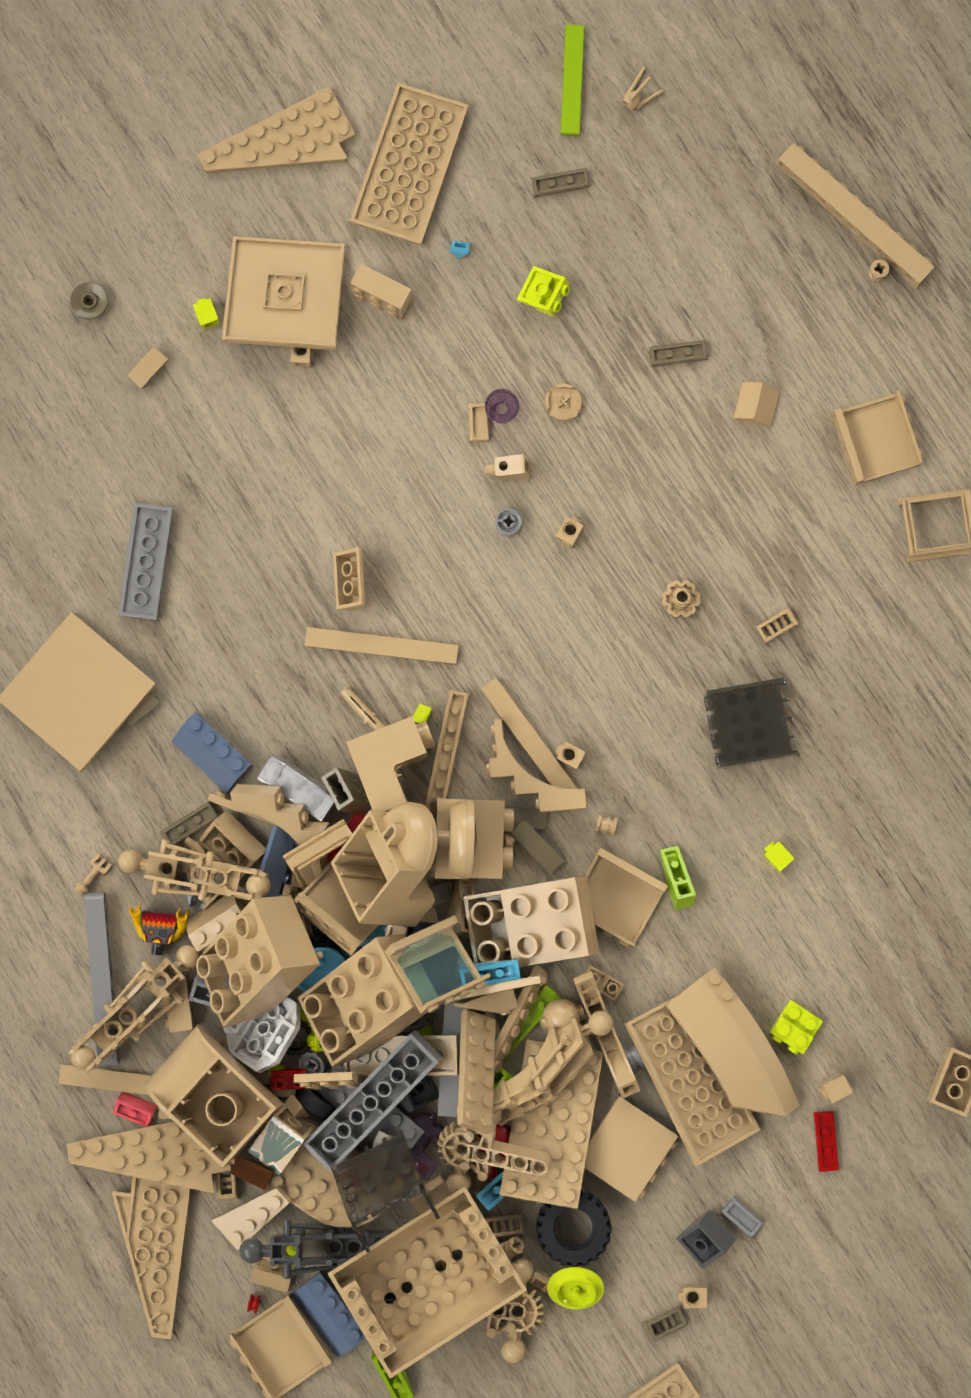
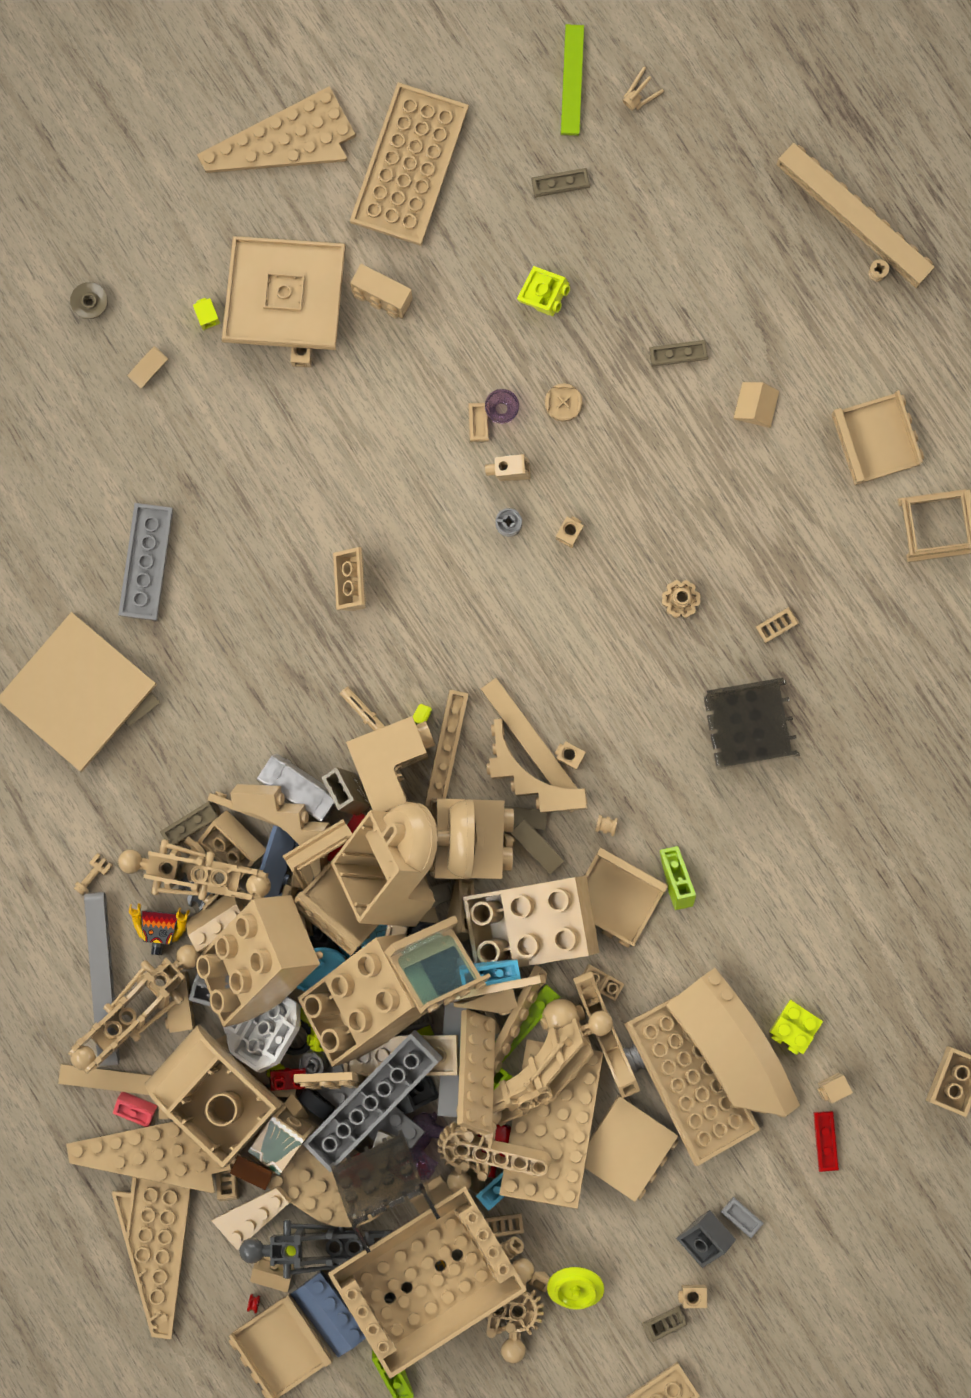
sand blue slope [172,712,253,794] -> none
tan tile [305,627,459,665] -> none
medium azure slope [450,241,471,259] -> none
black tyre [536,1189,612,1267] -> none
neon yellow brick [763,841,795,872] -> none

